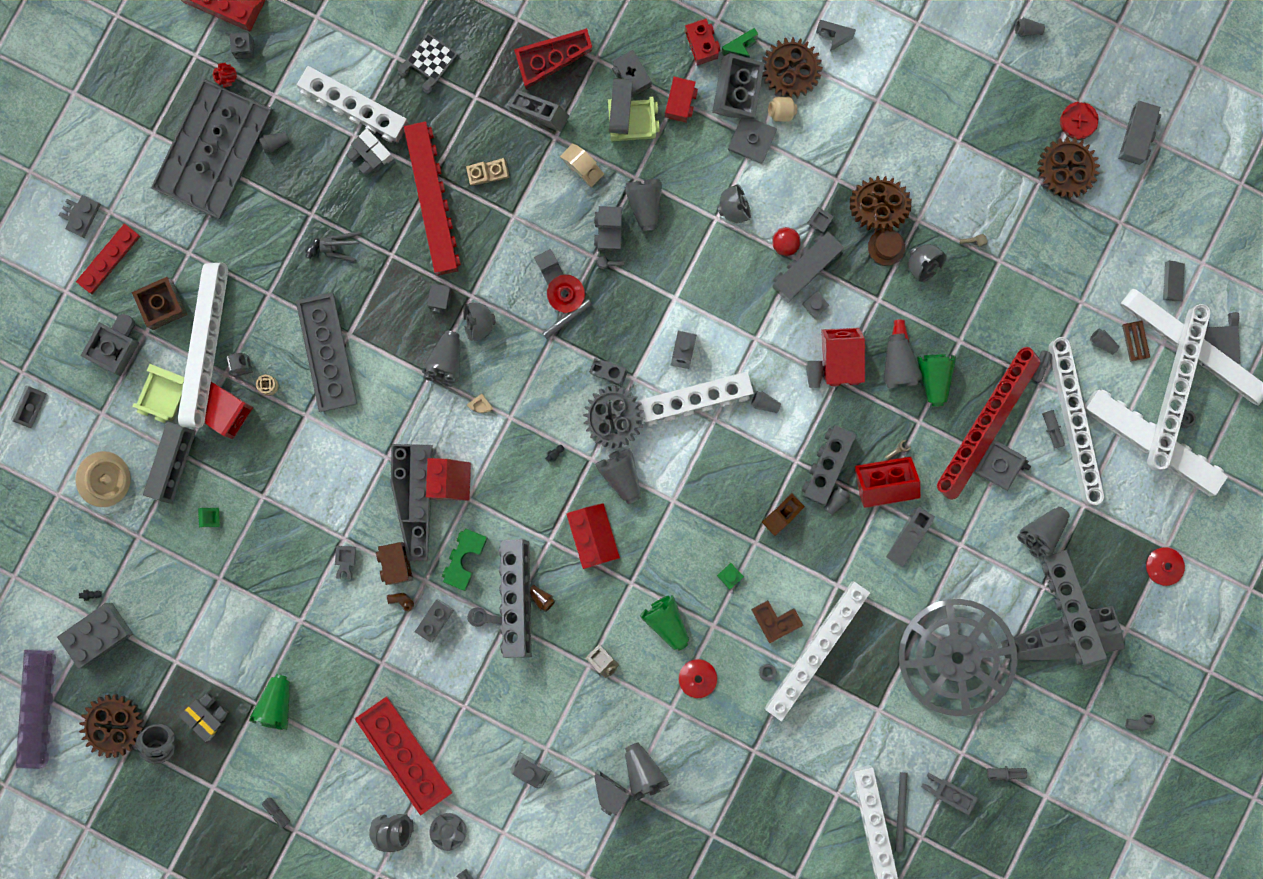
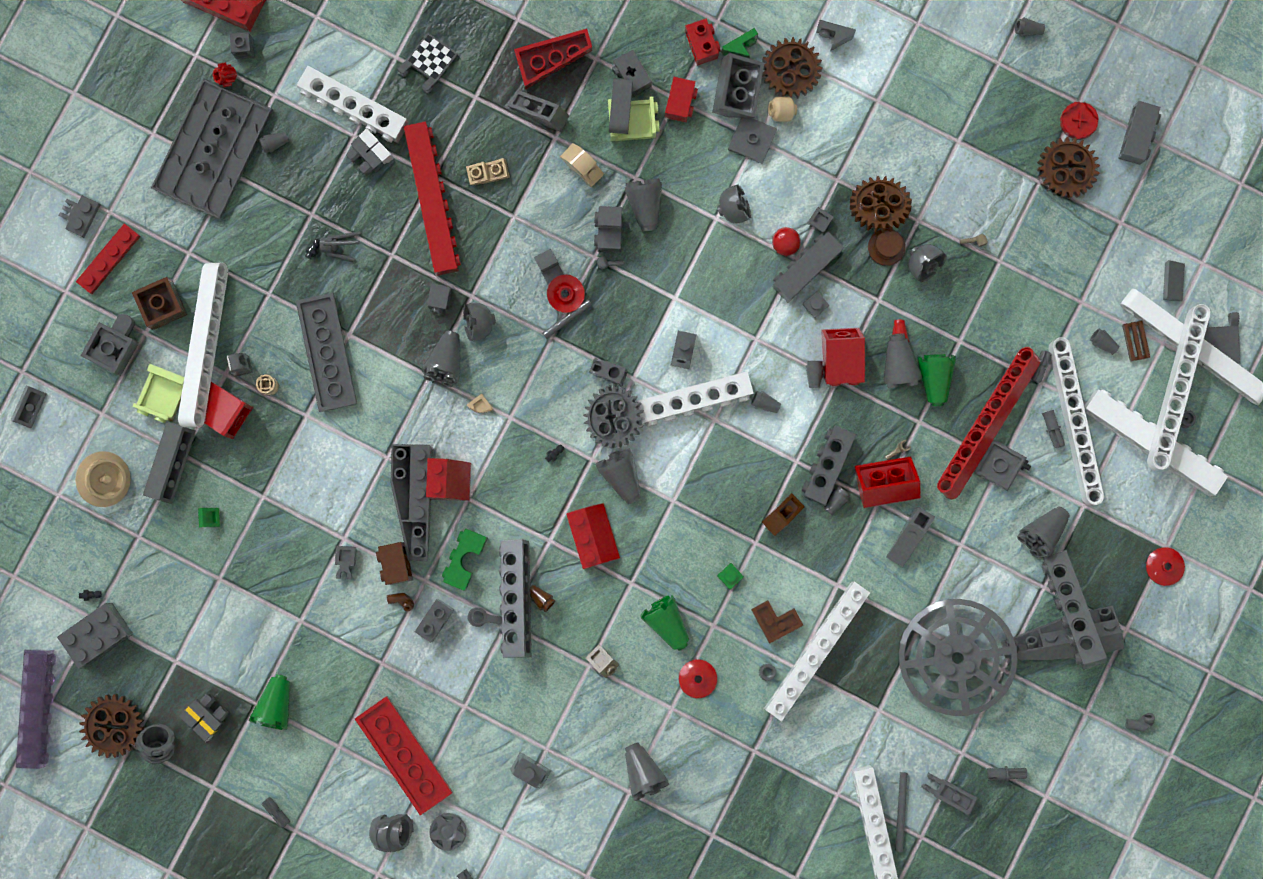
dark grey slope [594,769,629,816] -> none

